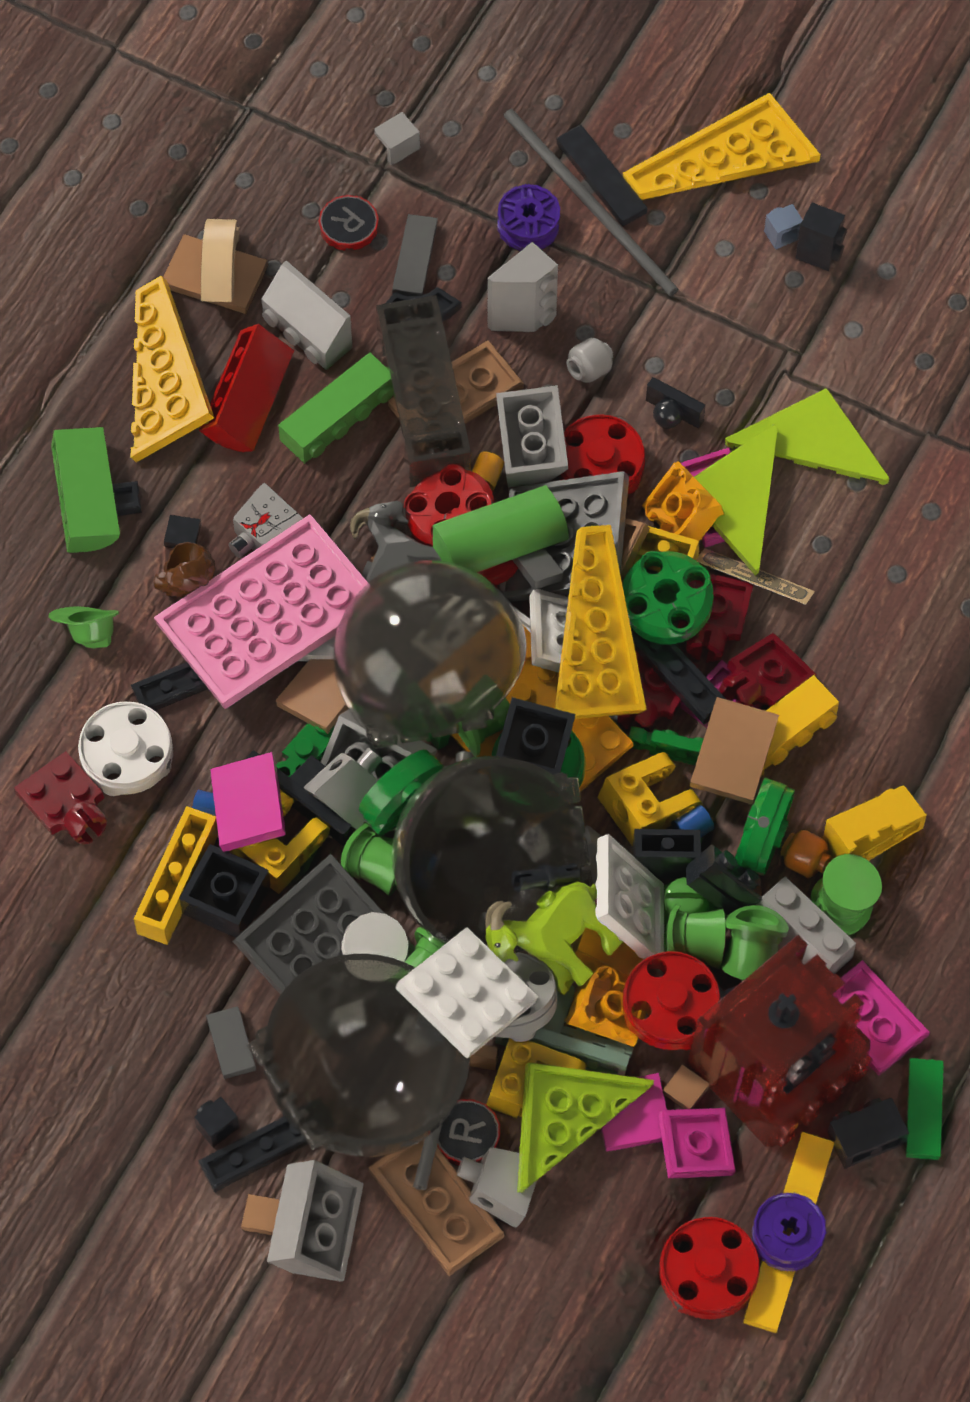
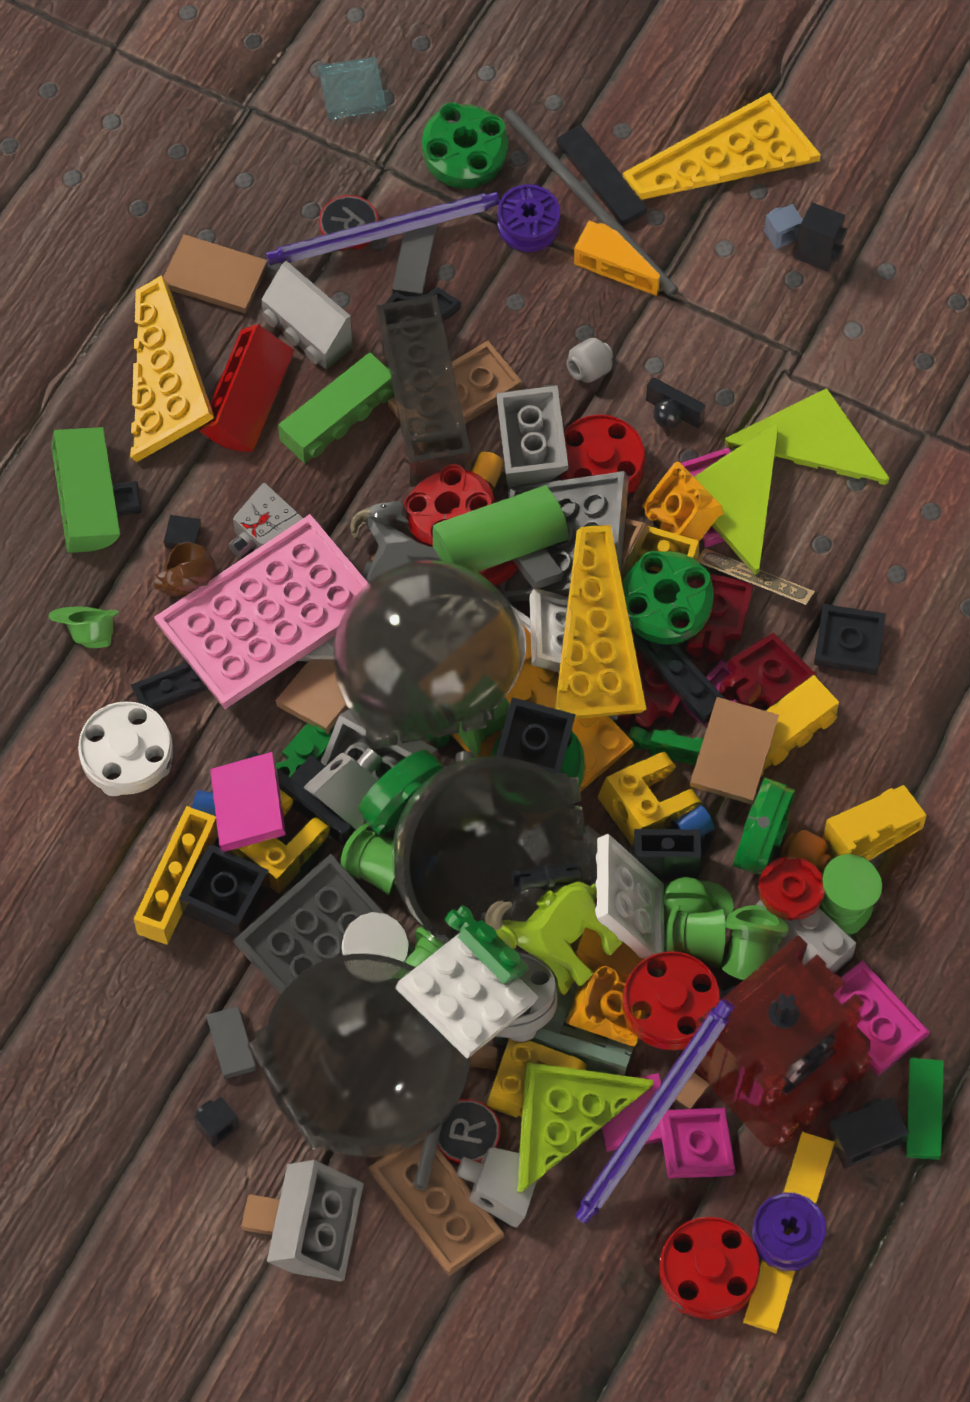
dark red plate [14,751,107,844] -> none
black tile [198,1099,334,1193] -> none
tan arch [201,219,239,302] -> none
light grey panel [374,112,420,165] -> none
light grey slope [488,242,558,332] -> none
black brick [686,845,762,915] -> none
none -> piece [266,192,500,266]
none -> clear light blue tile [318,57,386,119]
none -> green piece [422,102,508,189]
none -> green plate [445,905,528,984]
none -> light orange slope [574,220,660,296]
none -> dark purple piece [575,999,735,1223]
none -> red tile [758,857,825,921]
none -> black plate [814,604,886,675]

